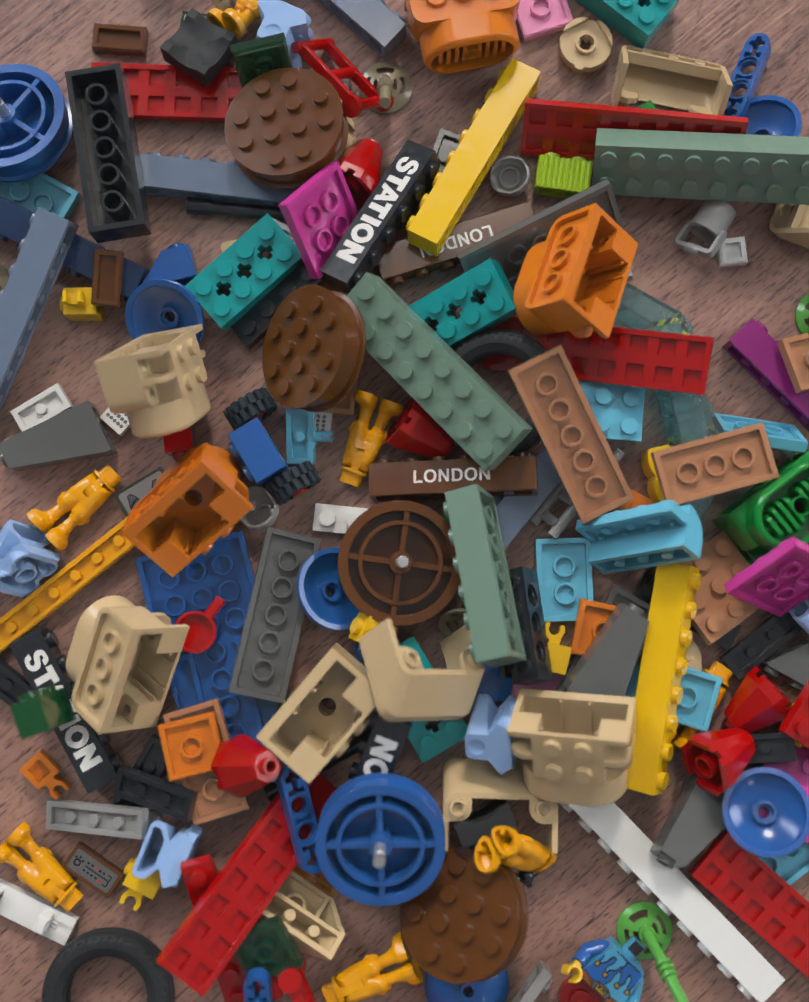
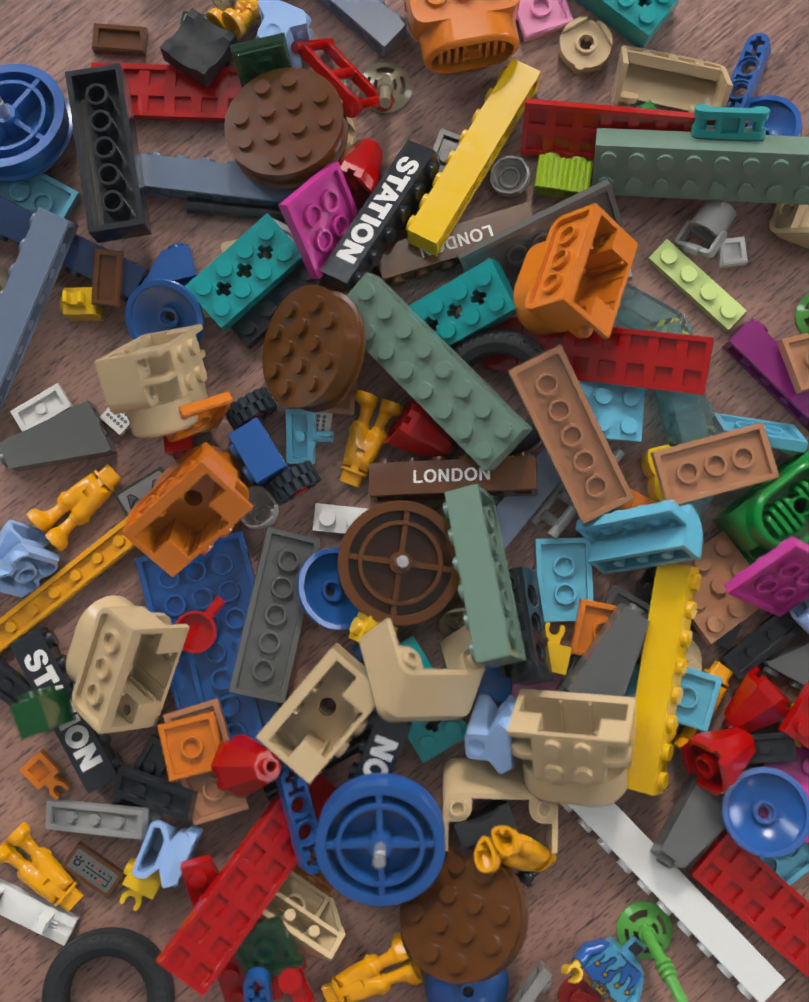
none -> orange tile [166,391,233,442]
none -> yellowish green plate [647,239,747,332]
none -> teal plate [691,104,770,141]

